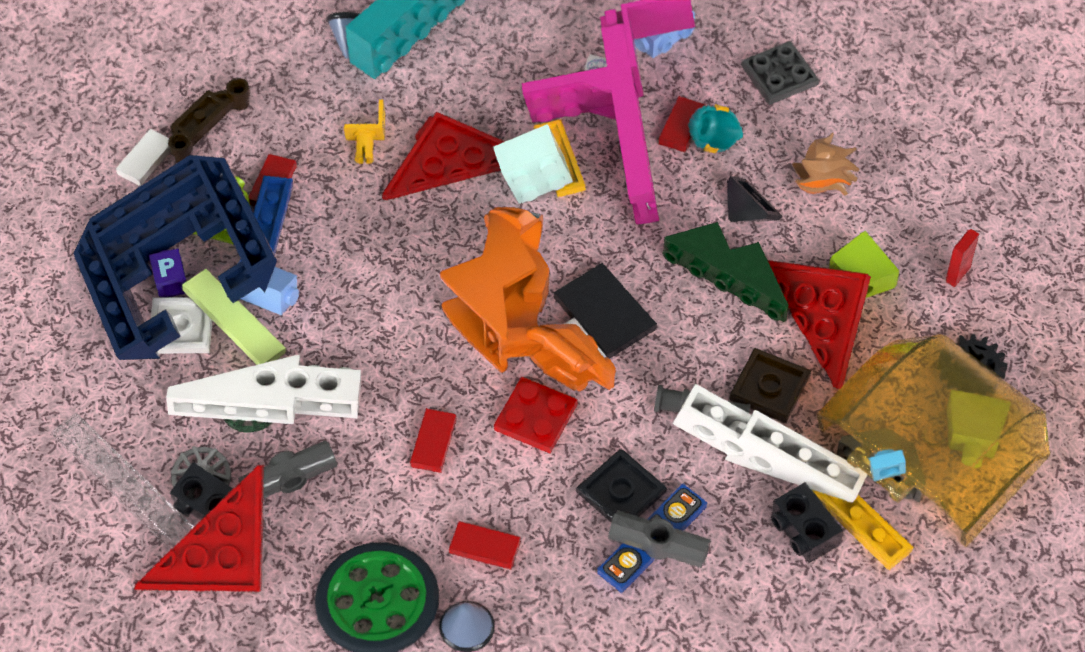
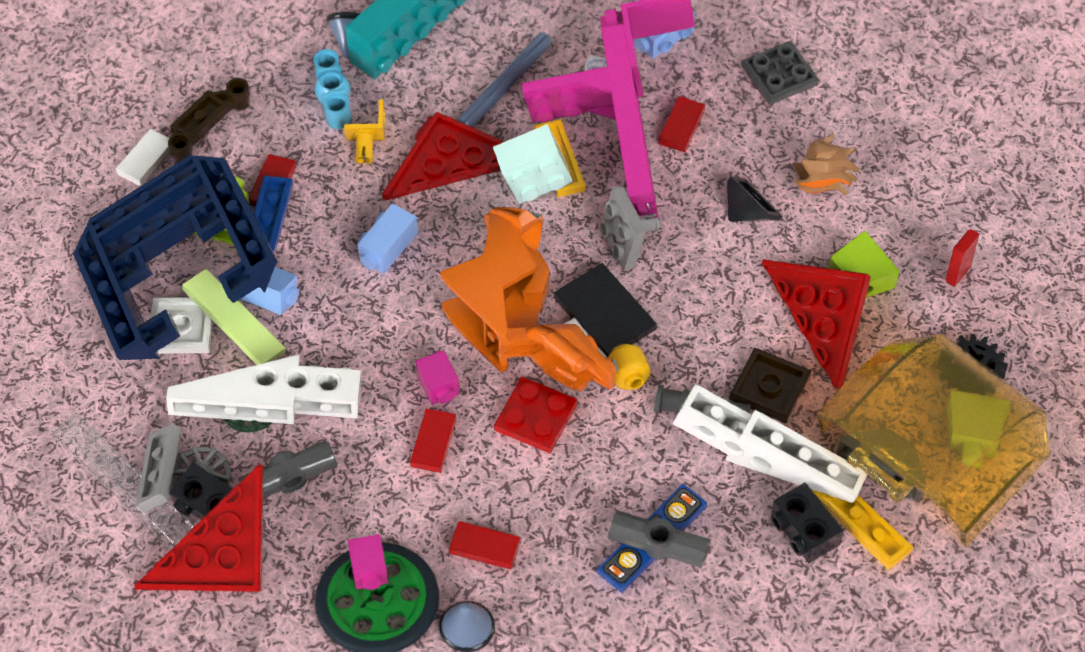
dark purple brick [149,248,187,298] -> none
black tile [576,448,667,522] -> none
dark green slope [662,222,789,322] -> none
teal hair [688,104,743,153] -> none
medium azure plate [869,449,906,481] -> none
none -> light grey plate [136,423,181,513]
none -> medium azure piece [314,49,352,129]
none -> dark pink brick [347,534,389,590]
none -> light blue brick [357,203,418,274]
none -> dark pink brick [415,350,460,405]
none -> sand blue axle [458,32,552,127]
none -> light grey plate [600,186,660,271]
none -> yellow head [608,344,651,390]

